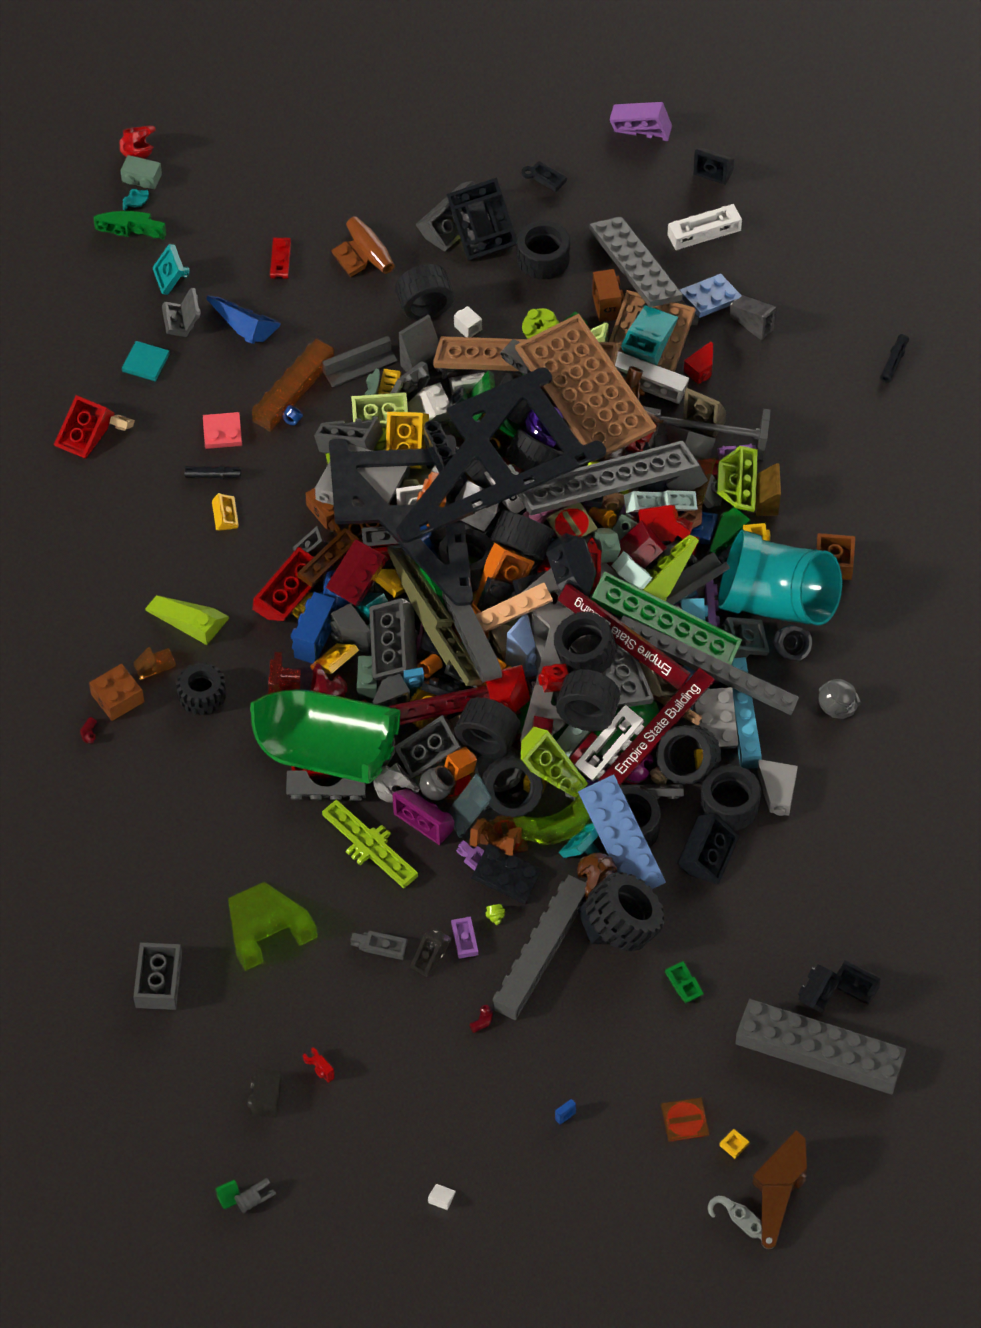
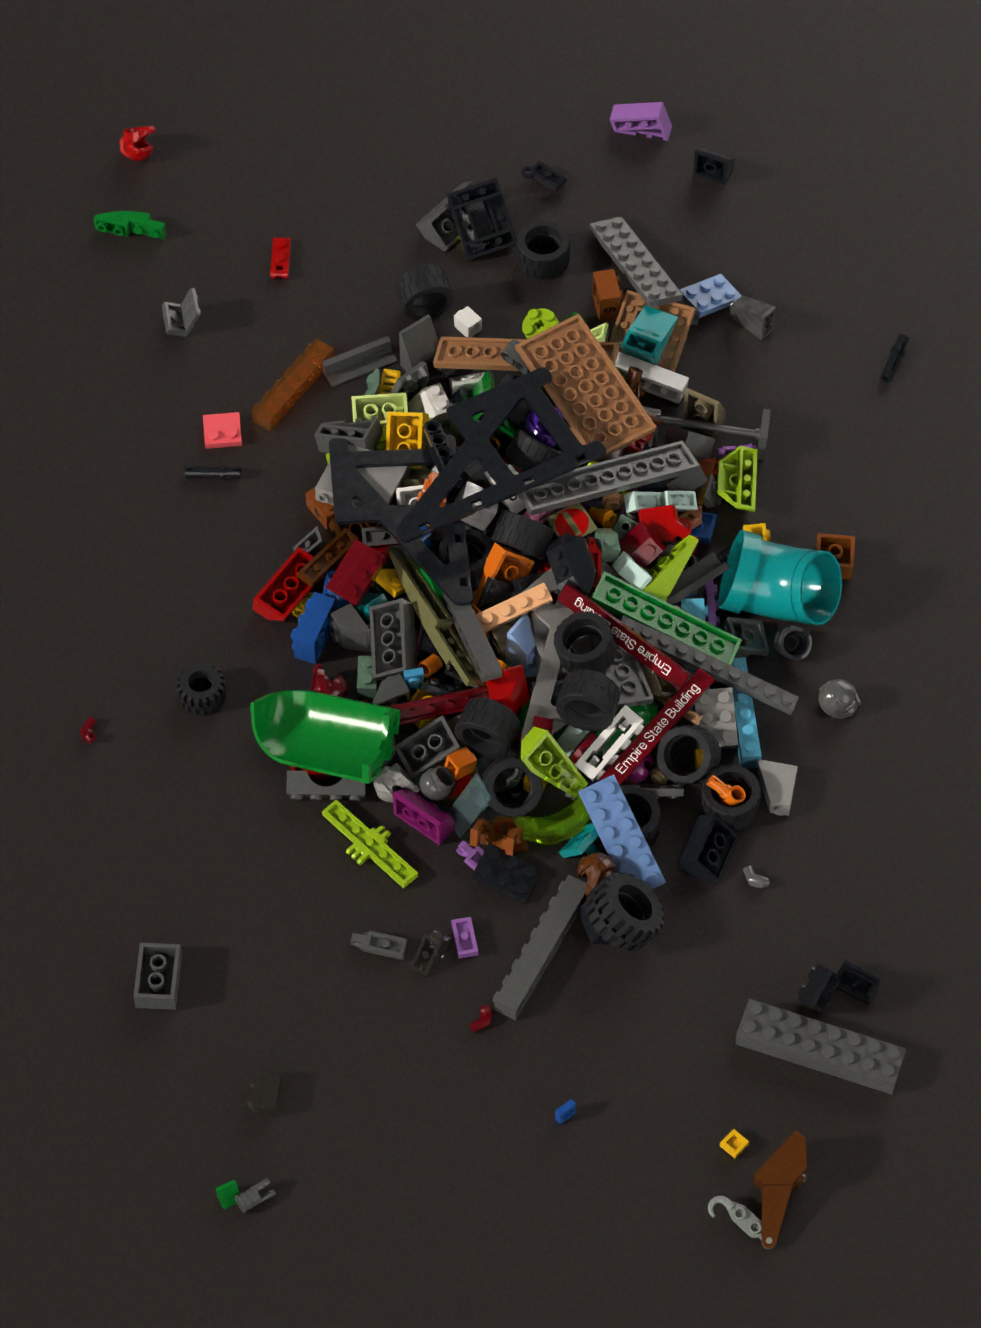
red slope [54,395,115,459] -> none
dark orange brick [89,663,144,721] -> none
tan plate [110,415,135,431] -> none
sand green brick [120,155,162,190] -> none
teal piece [122,189,149,211] -> none
teal tile [122,341,170,381] -> none
clear orange slope [133,647,176,679] -> none
lime wedge [145,595,229,645] -> none
teal tile [152,244,190,295] -> none
blue wedge [206,296,281,344] -> none
yellow slope [212,493,239,530] -> none
clear neon green wedge [228,882,317,971] -> none
clear red plate [268,652,301,694] -> none
blue tile [283,405,303,426] -> none
red plate [303,1047,335,1083] -> none
yellow plate [310,643,359,674] -> none
dark orange plate [331,216,395,277] -> none
white slope [428,1184,456,1210] -> none
lime plate [485,904,505,925] -> none
red brick [538,664,569,693] -> none
clear orange piece [661,1097,709,1142] -> none
green slope [665,961,704,1004] -> none
white brick [668,204,742,250] -> none
red slope [684,342,713,384] -> none
green slope [709,507,750,555] -> none
pearl gold slope [755,464,781,516] -> none
none -> orange pin [706,774,746,807]
none -> dark grey arm [743,866,770,888]

